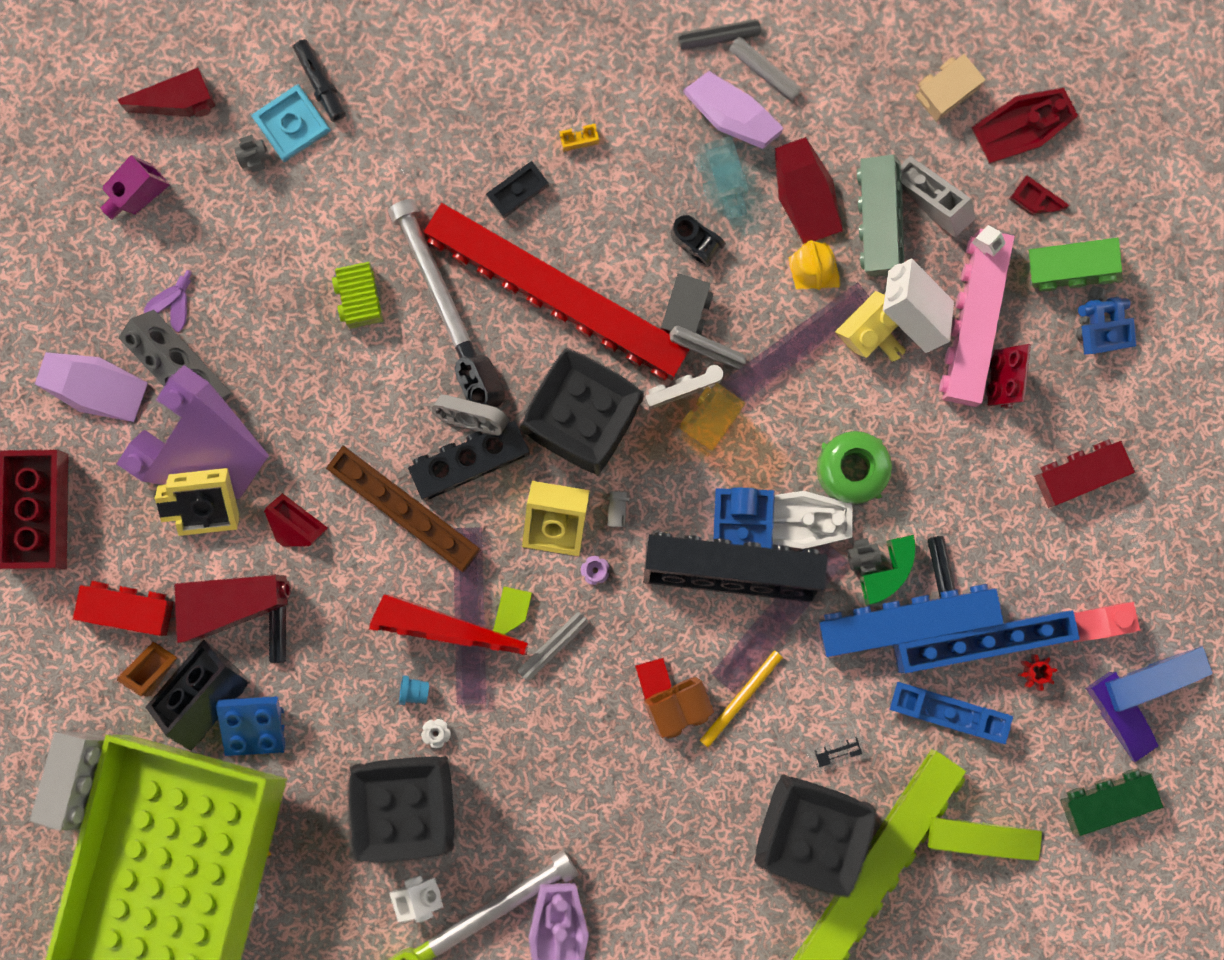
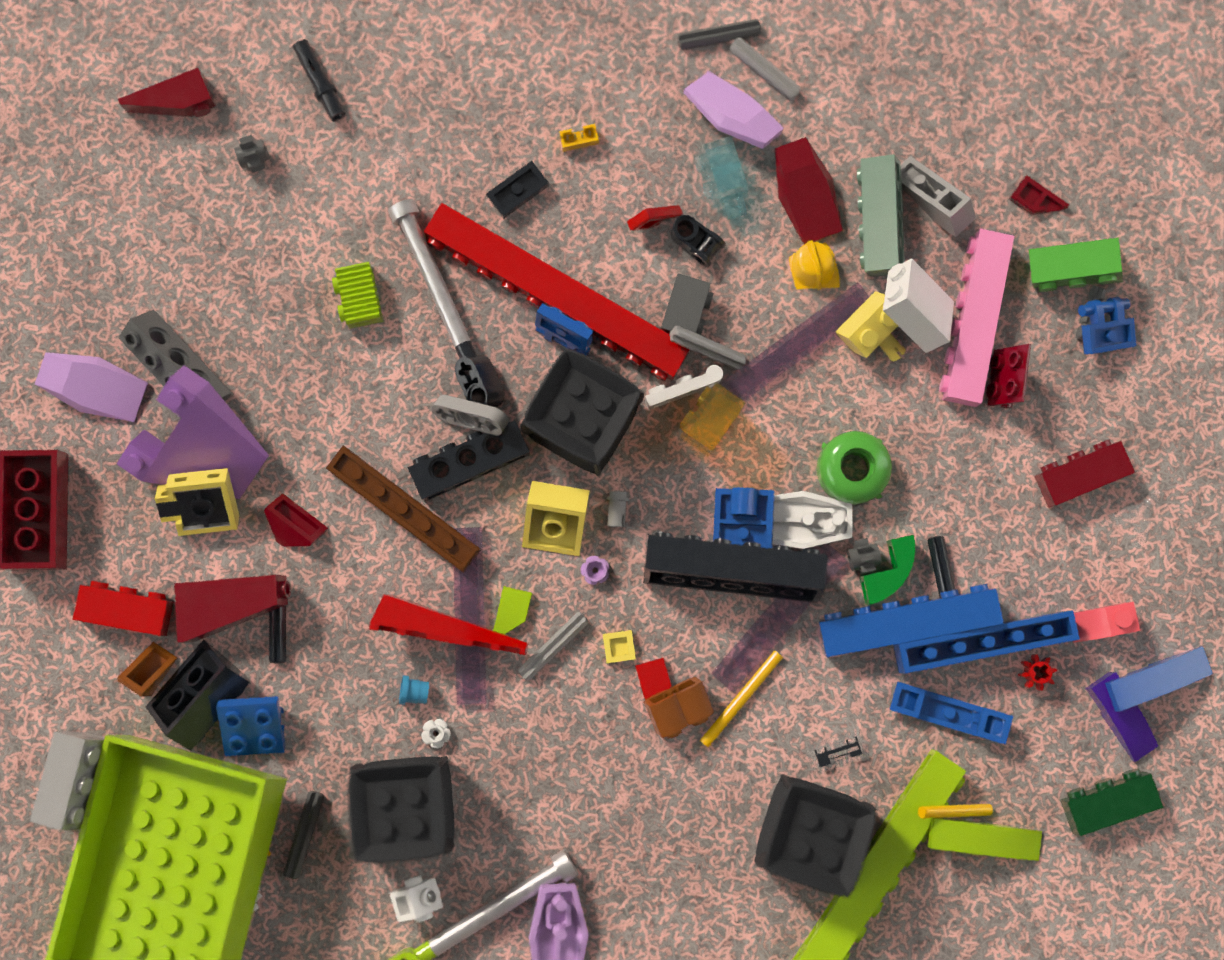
magenta torso [100,155,170,220] -> none
medium lavender piece [144,270,192,332] -> none
medium azure tile [251,84,331,162] -> none
tan brick [915,54,986,122] -> none
dark red piece [971,87,1078,164] -> none
piece [972,225,1006,256] -> none
none -> dark grey axle [283,791,324,879]
none -> blue plate [535,303,593,356]
none -> light yellow tile [603,630,636,663]
none -> red tile [627,205,683,231]
none -> yellow bar [918,804,993,819]

